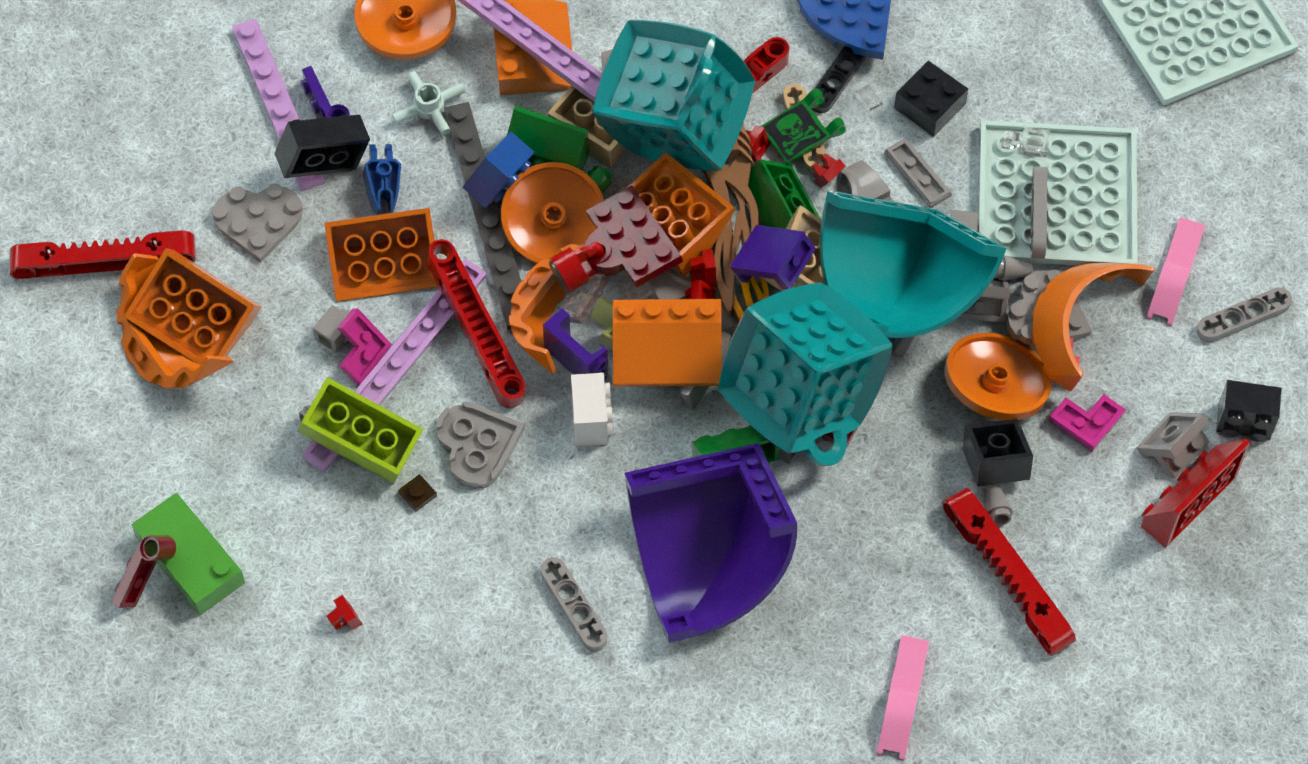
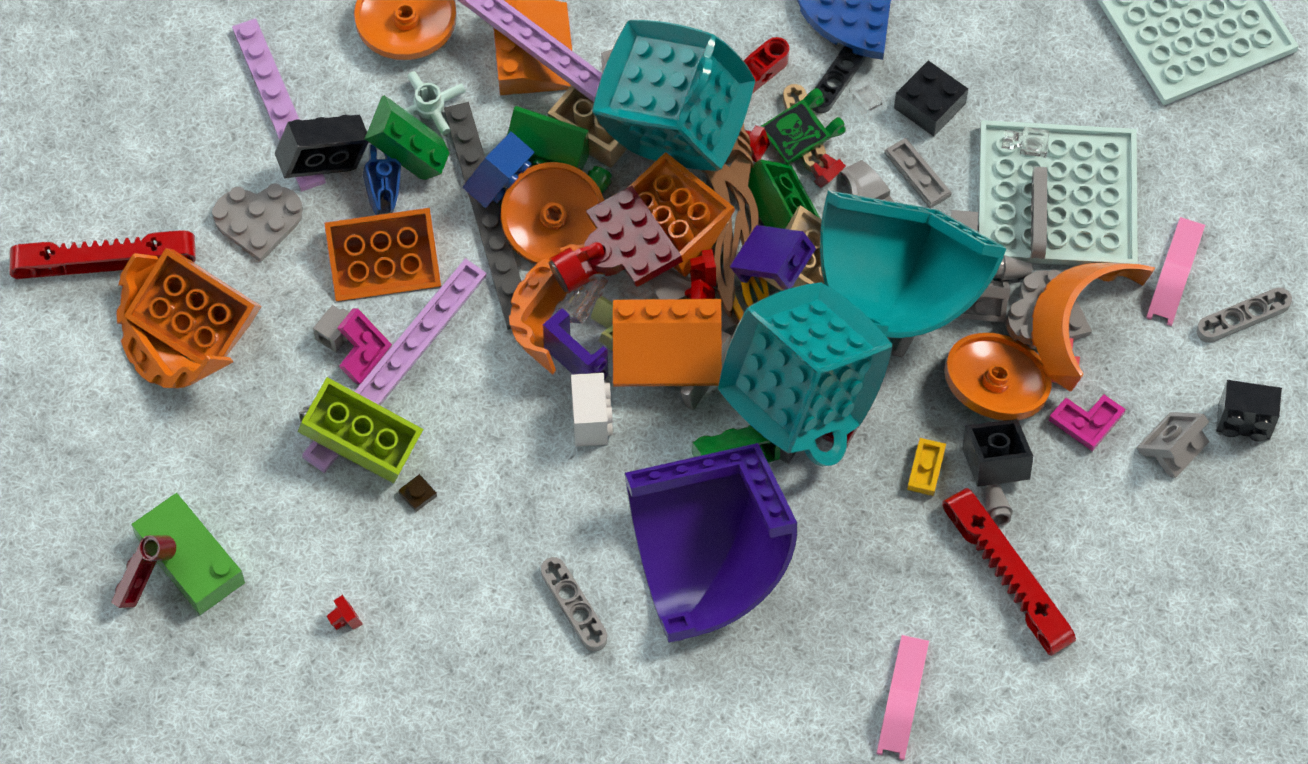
dark purple plate [300,66,350,118] -> none
red gear [427,239,526,408] -> none
light grey plate [436,402,525,488] -> none
red slope [1141,439,1250,548] -> none
none -> green slope [365,95,450,180]
none -> yellow plate [907,438,946,496]

